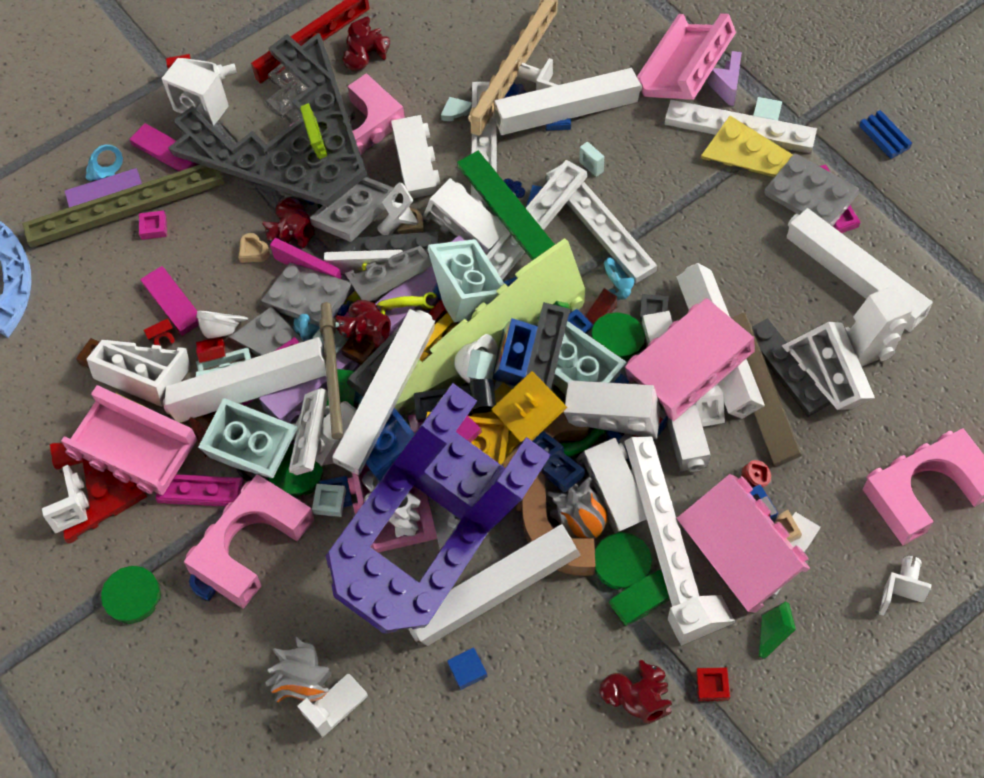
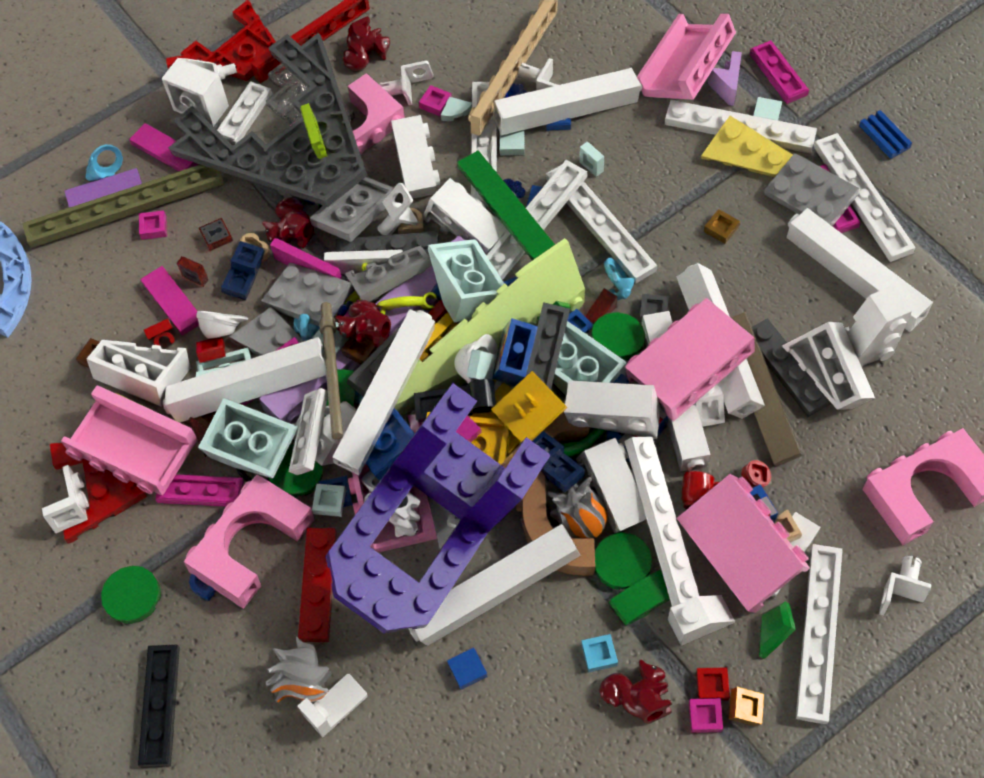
none -> black tile [138,644,180,768]
none -> clear red tile [177,256,208,287]
none -> red wing [181,0,276,81]
none -> tile [199,218,233,251]
none -> white tile [217,81,272,145]
none -> dark blue slope [221,241,265,300]
none -> red plate [298,528,337,642]
none -> white bracket [380,61,433,105]
none -> dark pink tile [419,85,452,117]
none -> light aqua tile [500,130,525,156]
none -> medium azure tile [581,634,618,672]
none -> red piece [681,471,719,509]
none -> dark pink tile [689,698,723,733]
none -> pearl gold tile [704,209,740,244]
none -> tile [729,687,764,727]
none -> dark pink tile [749,40,809,104]
none -> white plate [796,544,842,725]
none -> white plate [814,133,915,262]

